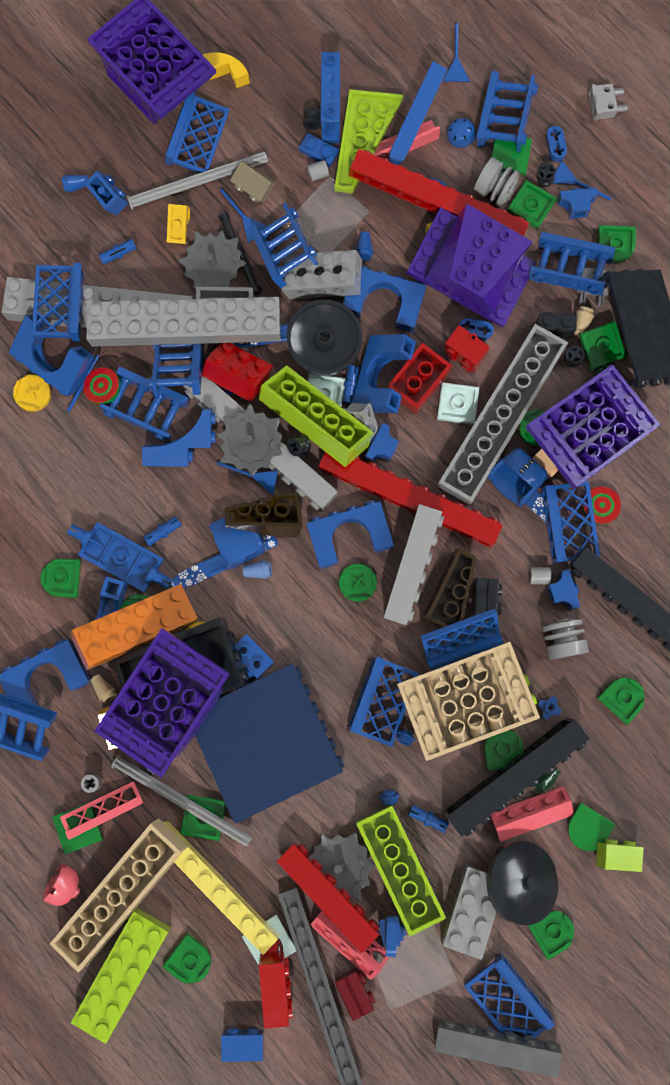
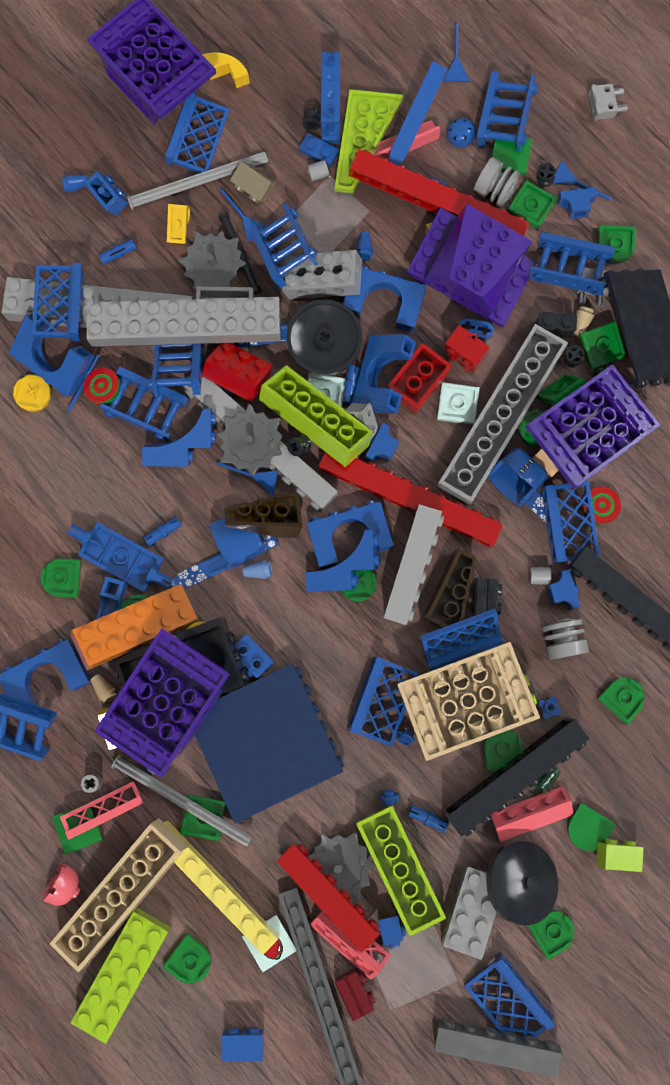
red brick [259,951,293,1029] -> none
blue beam [386,916,398,957] -> none
blue beam [546,126,567,162] -> none
none -> blue arch [306,530,381,592]
none -> green tile [536,374,586,405]

